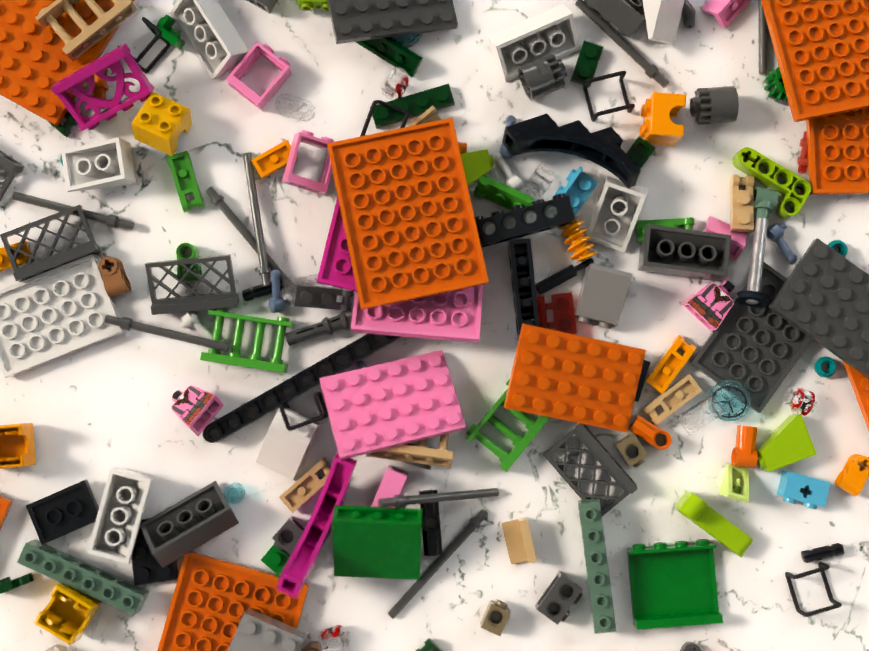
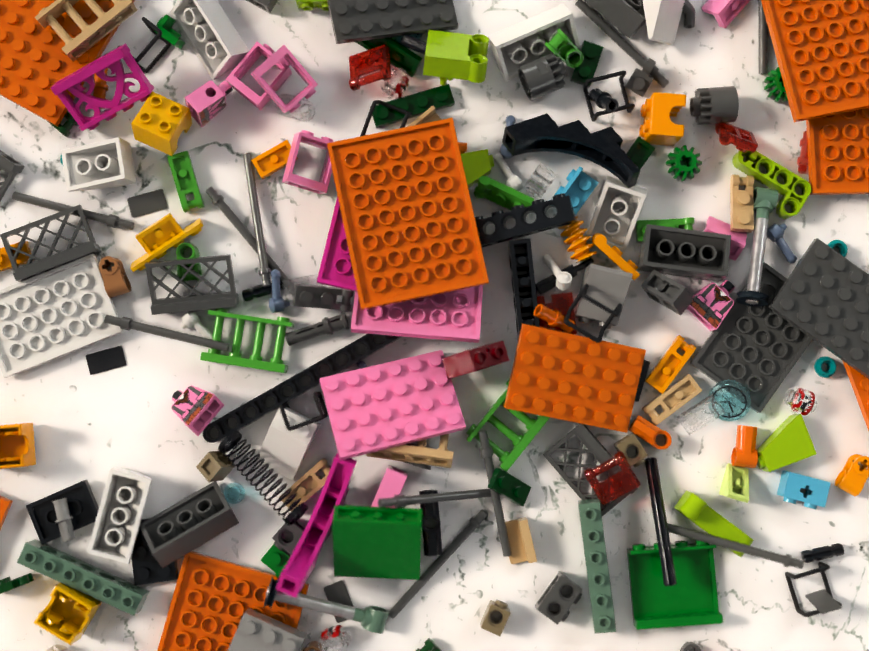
none -> light grey axle [53,498,75,542]
none -> black sticker [86,346,126,375]
none -> dark grey sticker [127,189,168,218]
none -> yellow bracket [130,213,203,272]
none -> bright pink torso [185,80,233,127]
none -> dark tan brick [196,451,235,482]
none -> black piece [218,431,308,526]
none -> bright pink window [251,45,318,113]
none -> piece [264,576,389,634]
none -> dark grey sticker [324,580,354,623]
none -> clear red plate [349,44,391,91]
none -> lime piece [400,30,489,86]
none -> dark red window [442,340,509,379]
none -> dark grey bar [478,430,512,557]
none -> dark green plate [488,468,531,507]
none -> orange pin [534,304,575,333]
none -> white piece [542,254,572,291]
none -> bright green piece [545,28,584,68]
none -> black piece [564,284,622,343]
none -> clear red plate [584,451,641,506]
none -> black pin [589,88,619,112]
none -> light orange plate [591,233,641,281]
none -> dark grey plate [625,58,656,97]
none -> dark grey brick [641,270,694,316]
none -> black axle [645,457,677,586]
none -> green gear [666,145,702,181]
none -> dark grey bar [667,523,804,569]
none -> clear red plate [715,123,758,153]
none -> dark grey sticker [805,589,842,614]

